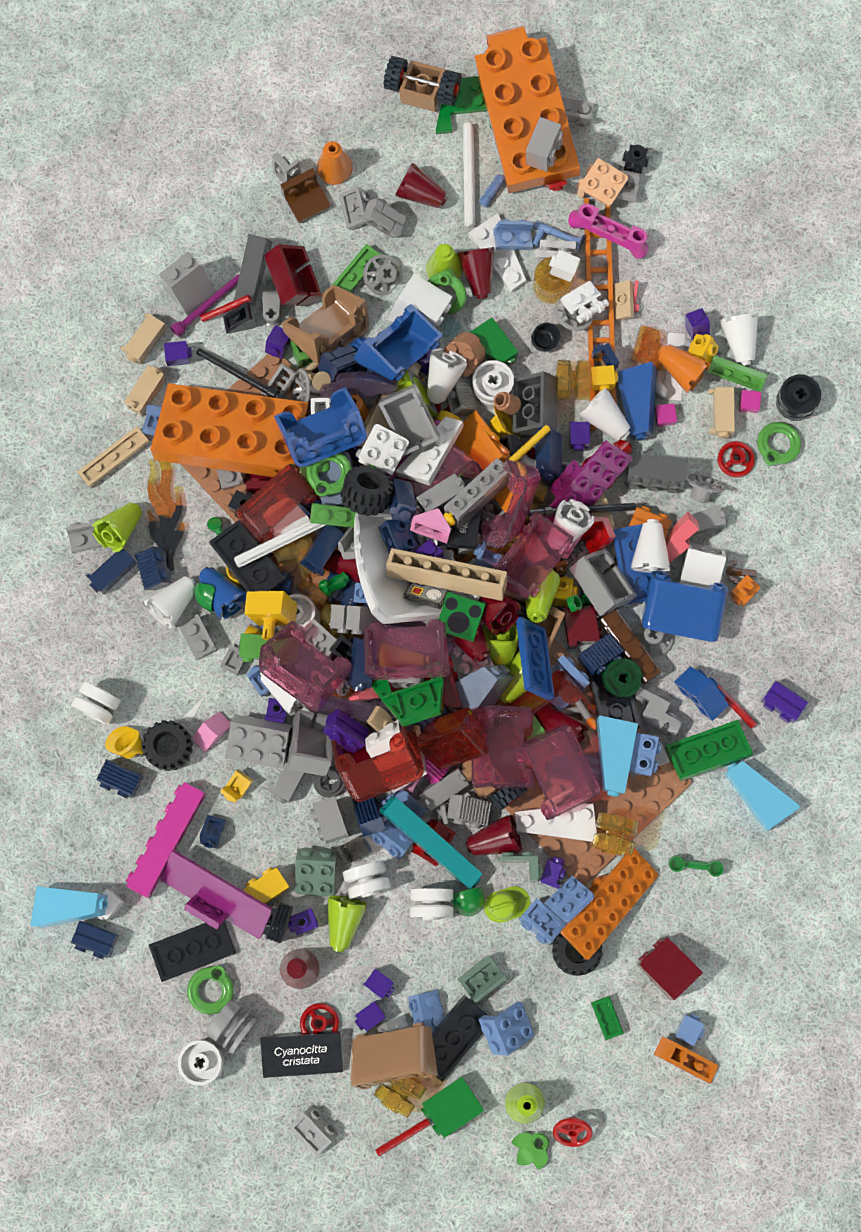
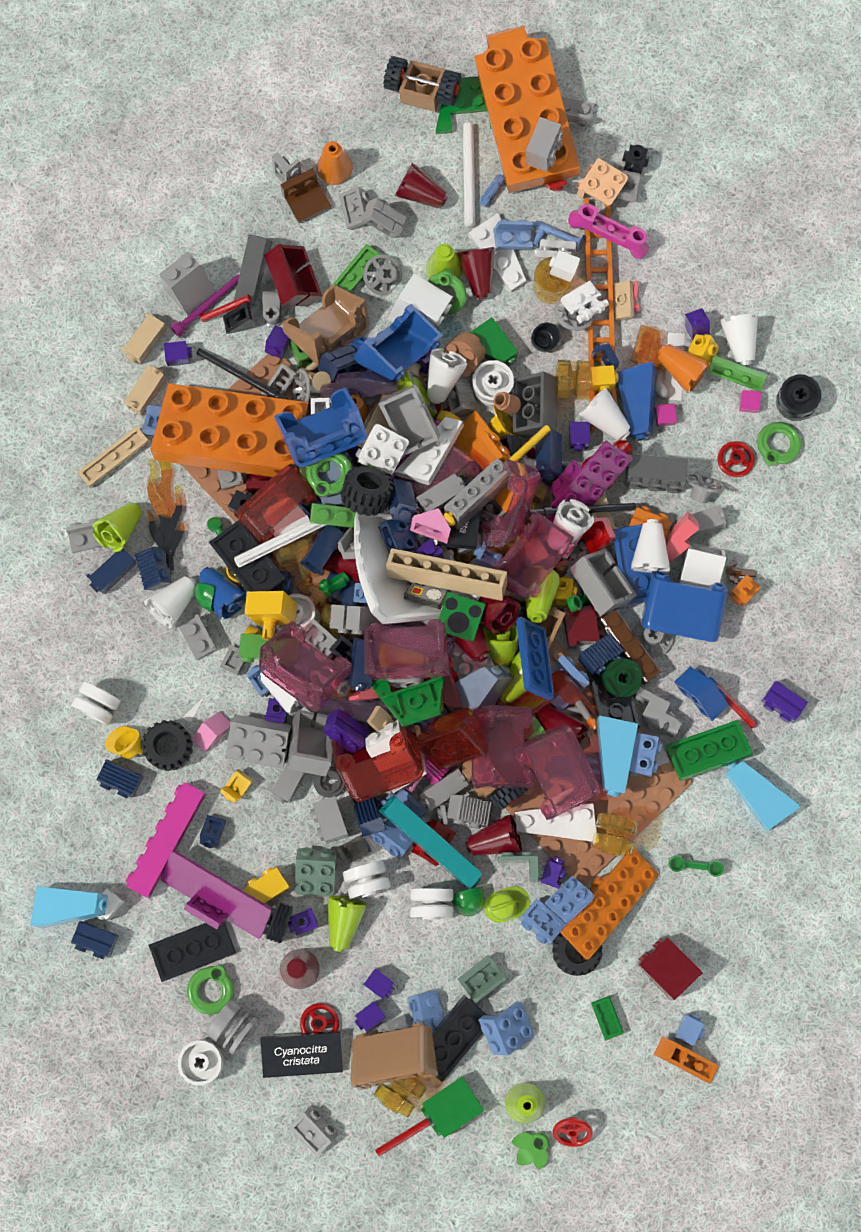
tan brick [708,387,735,439] -> none

